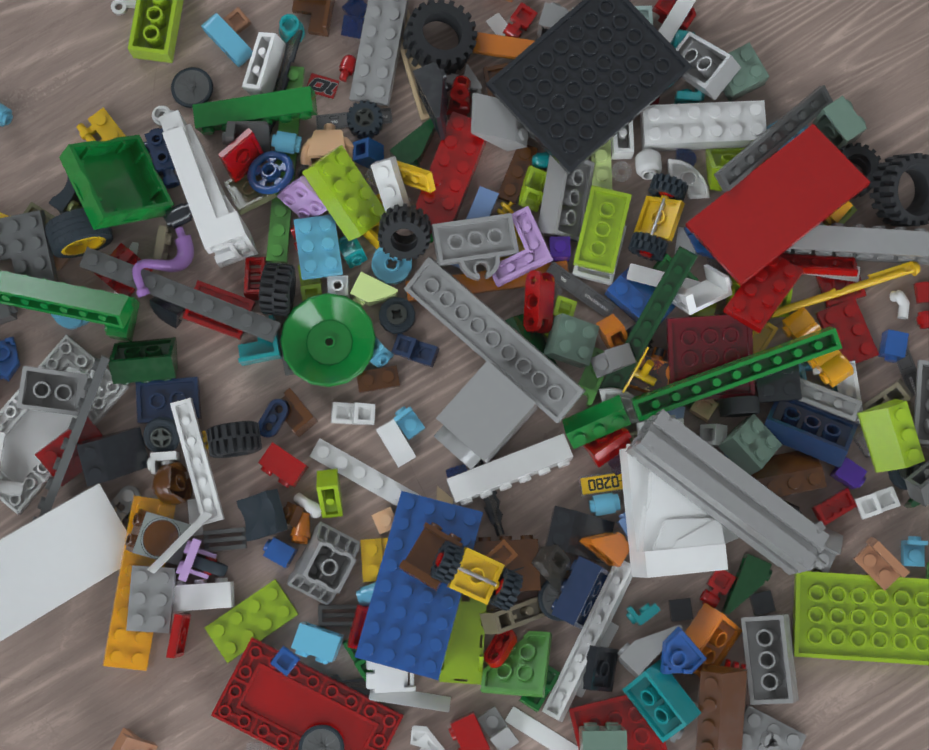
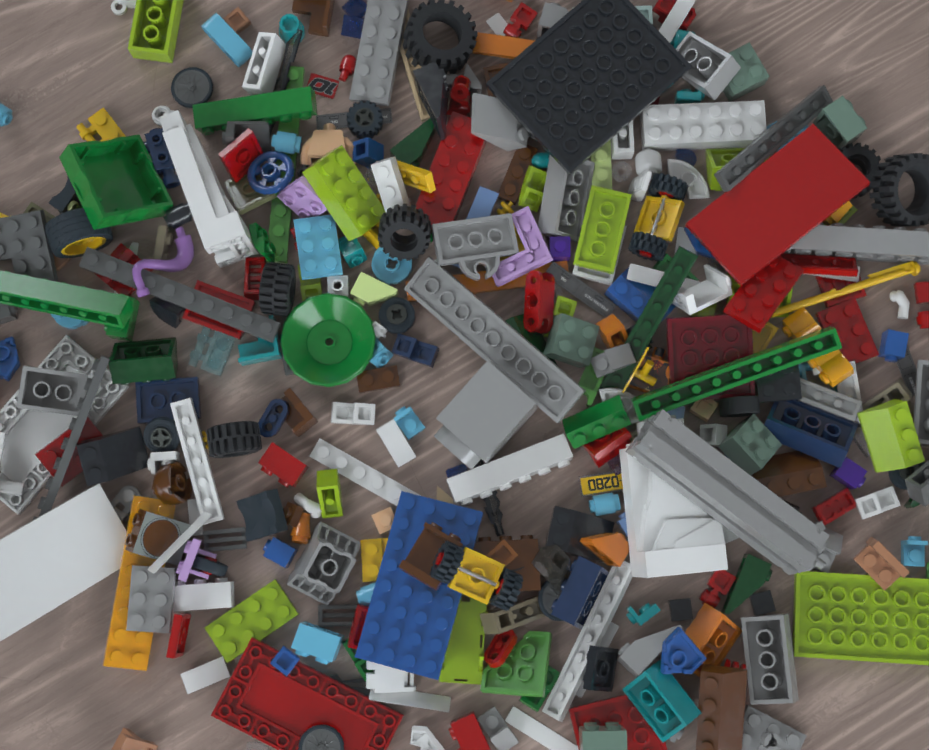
none -> white slope [180,656,230,694]
none -> clear light blue plate [188,326,236,377]
none -> green slope [249,222,276,263]
none -> white plate [373,321,388,339]
none -> white slope [627,171,652,202]

